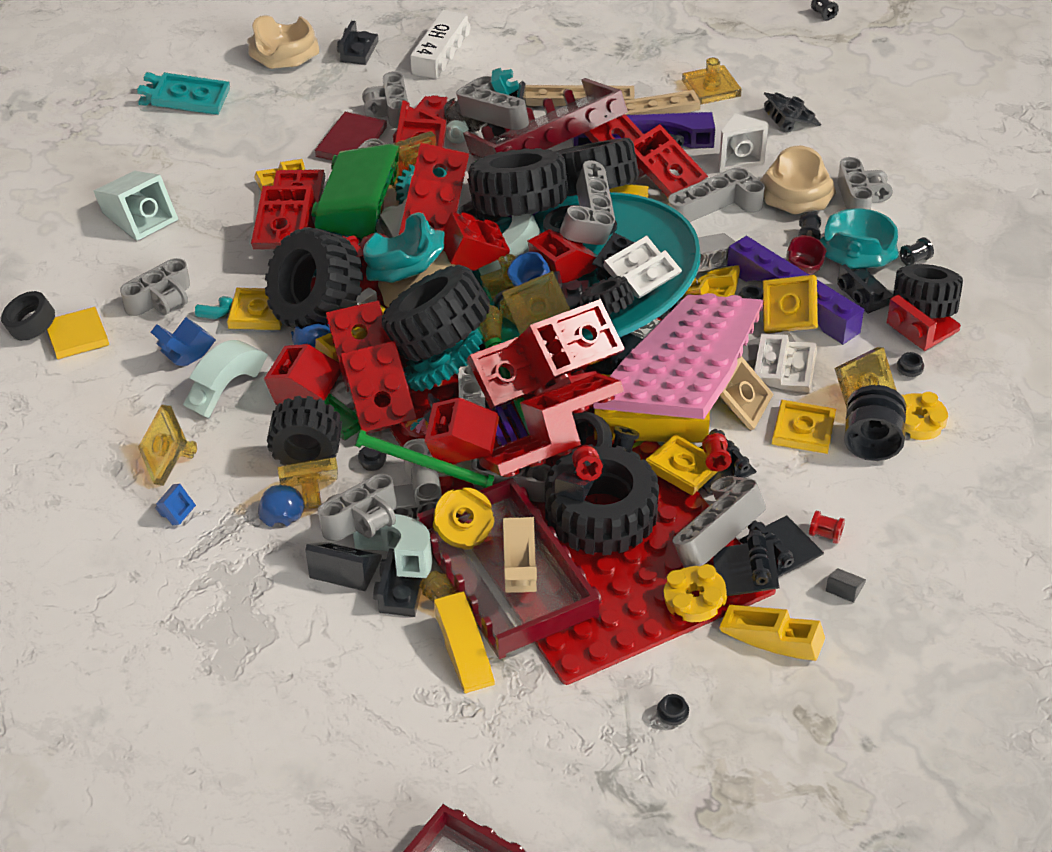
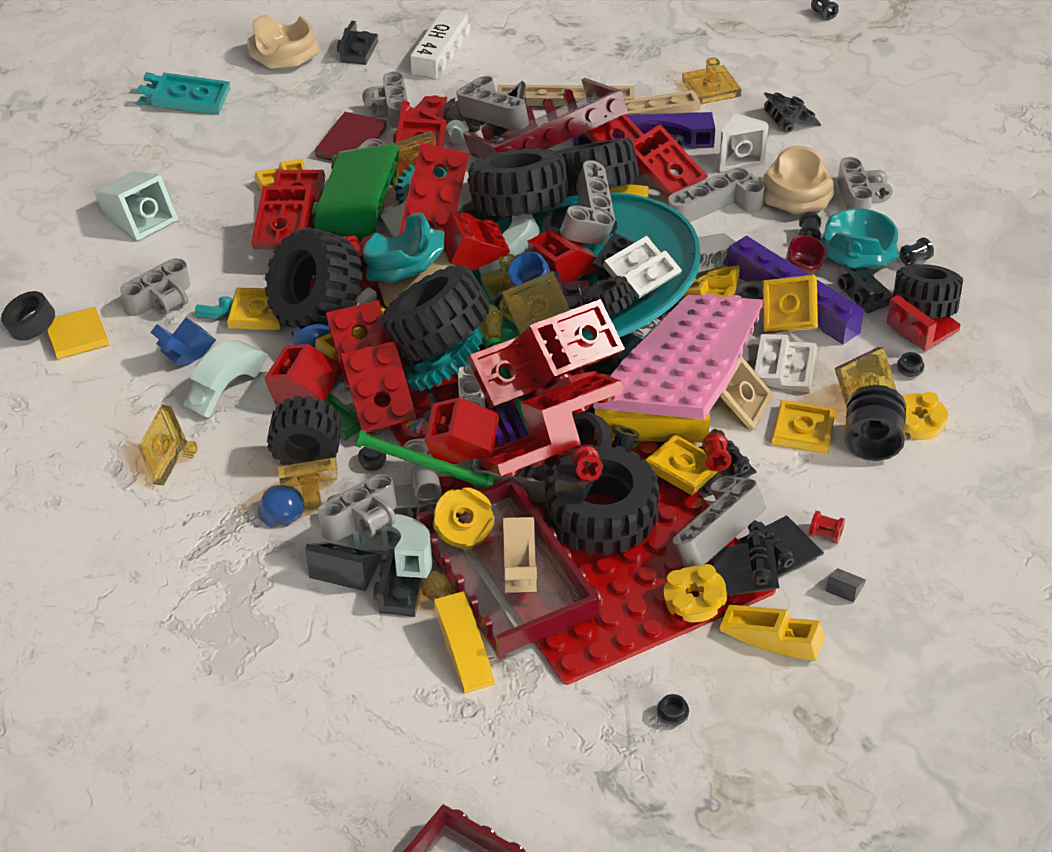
blue tile [155,483,196,526] -> none
teal tile [491,67,519,95] -> none

